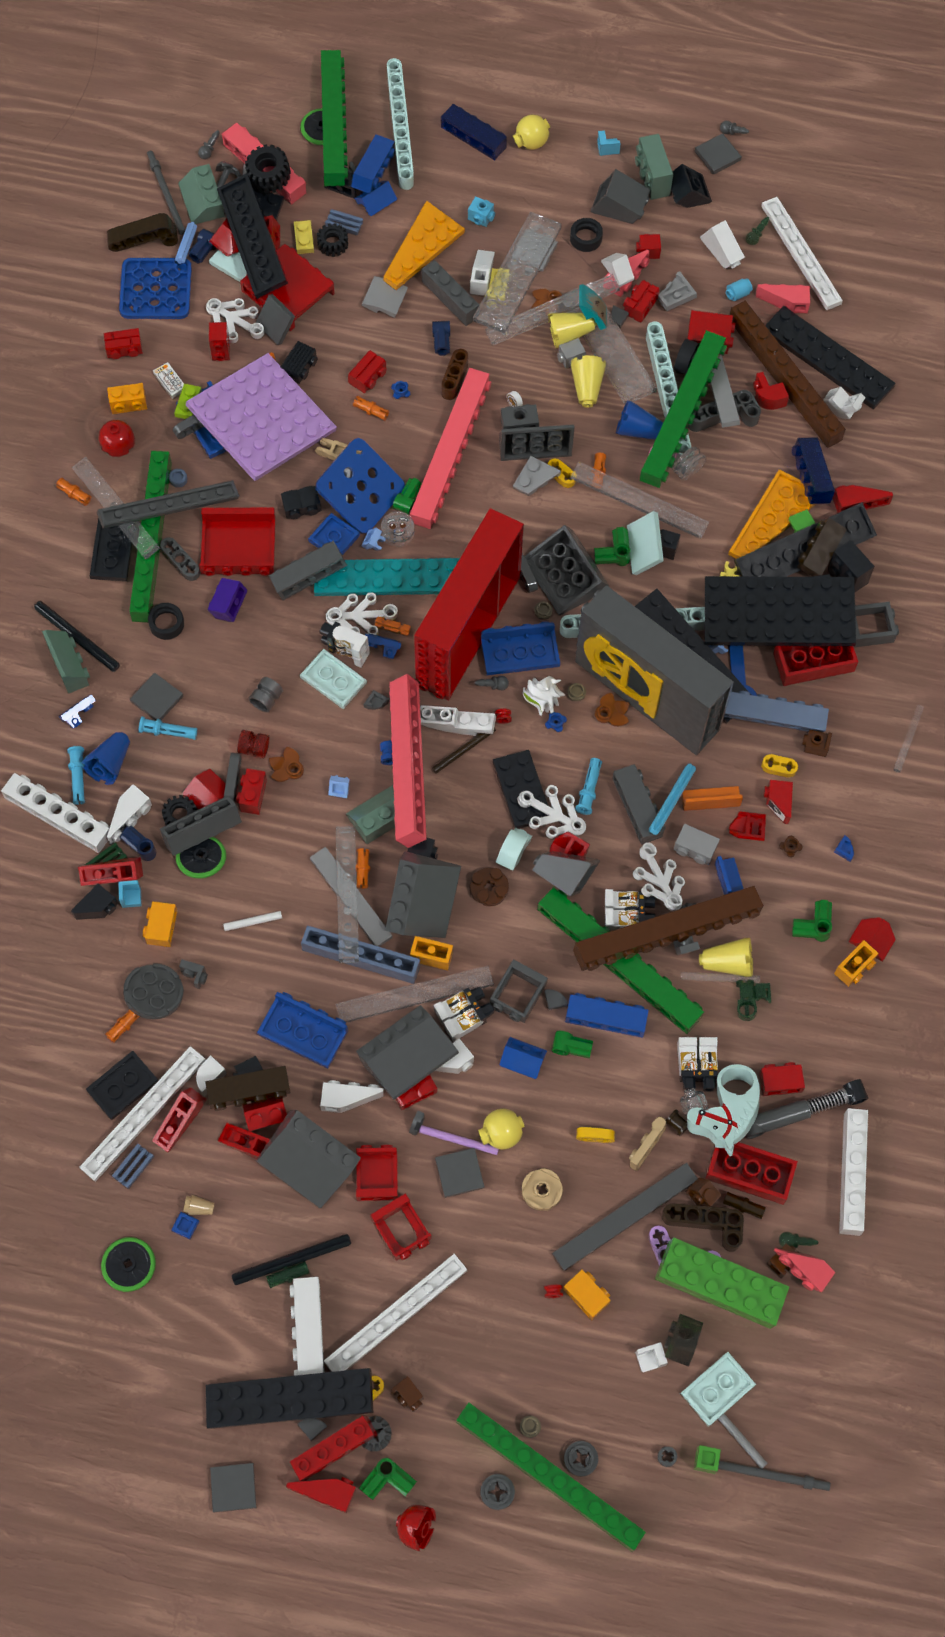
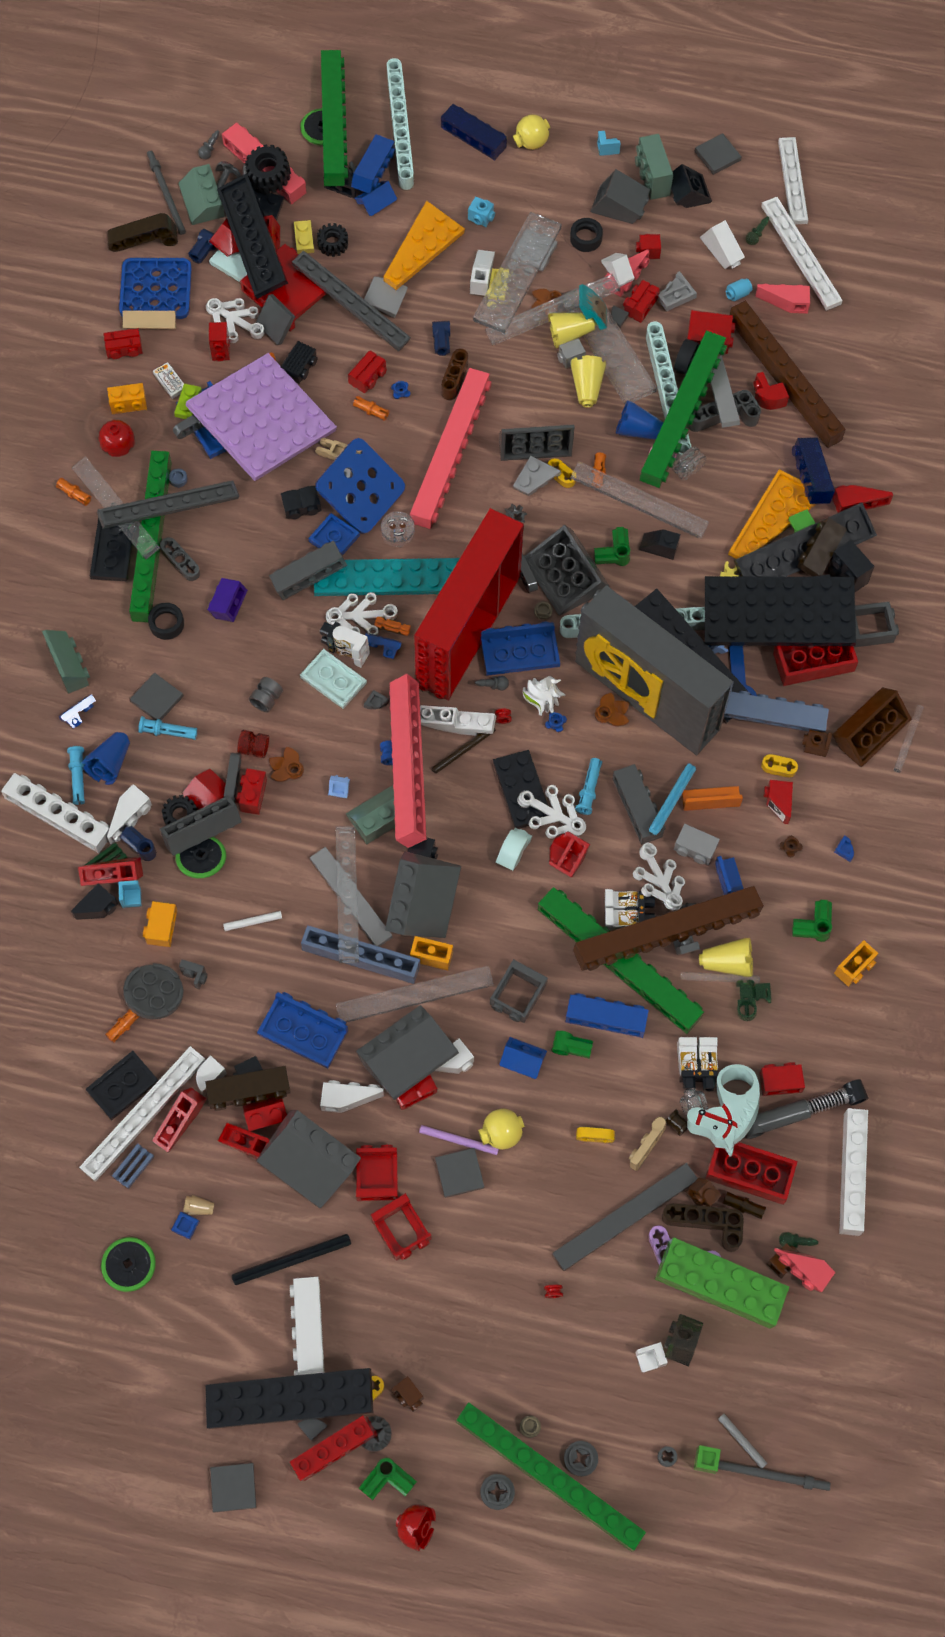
black axle [34,601,120,672] -> none
light blue axle [175,222,197,264] -> none
red panel [199,507,276,576] -> none
clear green pin [266,1261,310,1289] -> none
red slope [286,1477,357,1514] -> none
white plate [324,1254,467,1372] -> none
sand blue tile [325,209,363,235] -> none
orange pin [355,848,370,889] -> none
light blue tile [361,528,386,551] -> none
green piece [393,478,422,515] -> none
dark grey tile [409,1110,425,1136] -> none
dark grey brick [421,260,480,326] -> none
hips [433,987,494,1042] -> none
reddish brown plate [470,868,509,907] -> none
dark grey brick [501,404,539,429] -> none
white tile [506,391,523,407] -> none
tan plate [522,1169,563,1211] -> none
dark grey slope [532,851,600,896] -> none
dark grey tile [544,989,568,1010] -> none
light orange brick [563,1270,611,1321] -> none
dark tan plate [567,683,586,701] -> none
light aqua tile [627,511,664,575] -> none
light aqua tile [680,1352,756,1427] -> none
dark grey bar [720,121,749,135] -> none
red slope [729,811,766,841] -> none
black plate [765,306,896,410] -> none
white brick [823,387,865,419] -> none
red slope [848,917,896,962] -> none
none -> tan tile [123,311,176,330]
none -> dark grey tile [292,250,411,351]
none -> dark grey gear [505,504,527,523]
none -> white tile [778,137,808,224]
none -> reddish brown slope [832,687,912,767]

